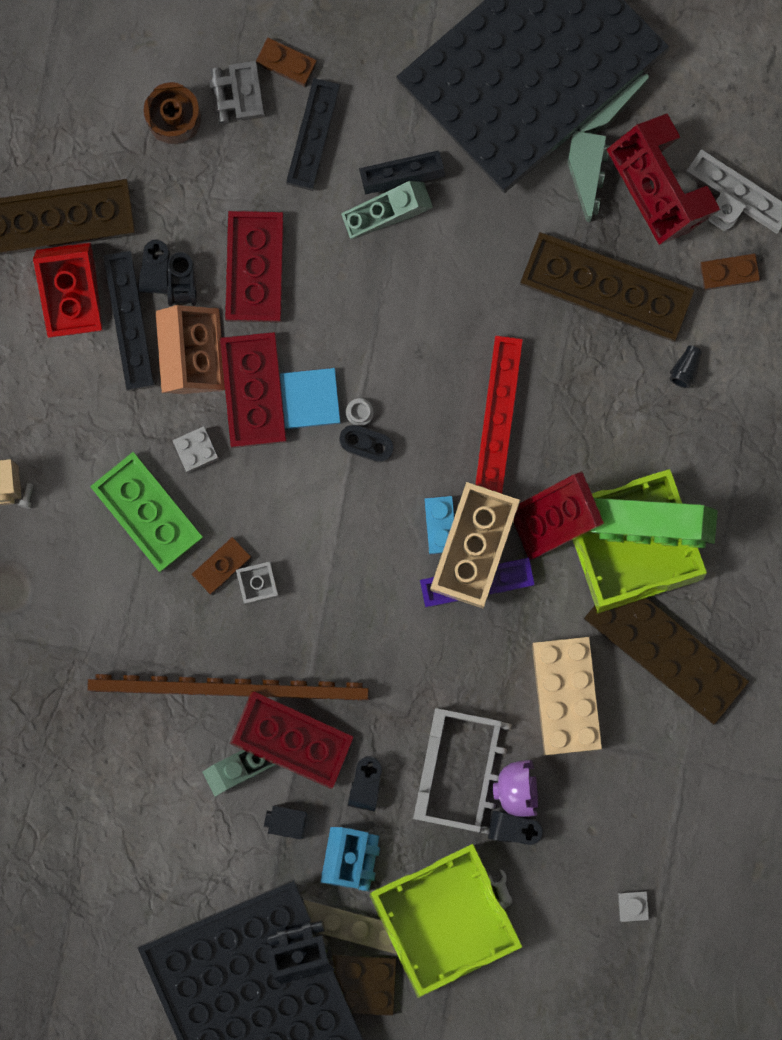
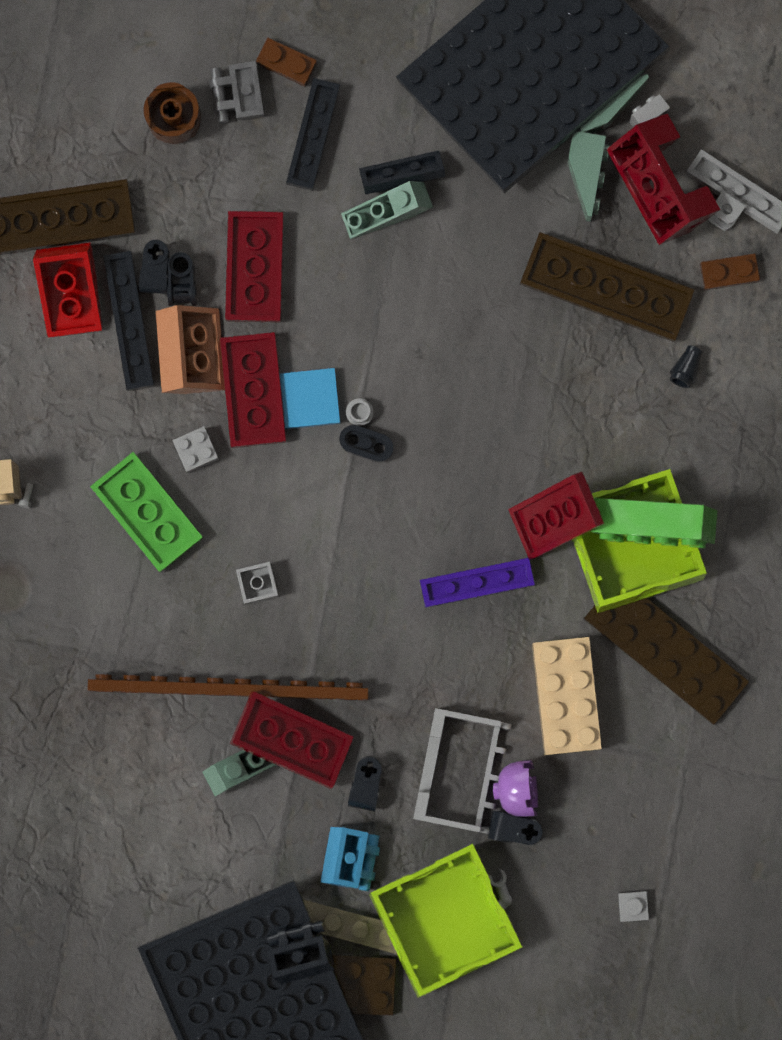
reddish brown plate [192,537,251,595] -> none
black brick [264,806,307,840] -> none
dark azure plate [424,496,454,555] -> none
tan brick [430,482,520,609] -> none
red plate [475,336,523,494] -> none
none -> light grey piece [630,94,670,127]

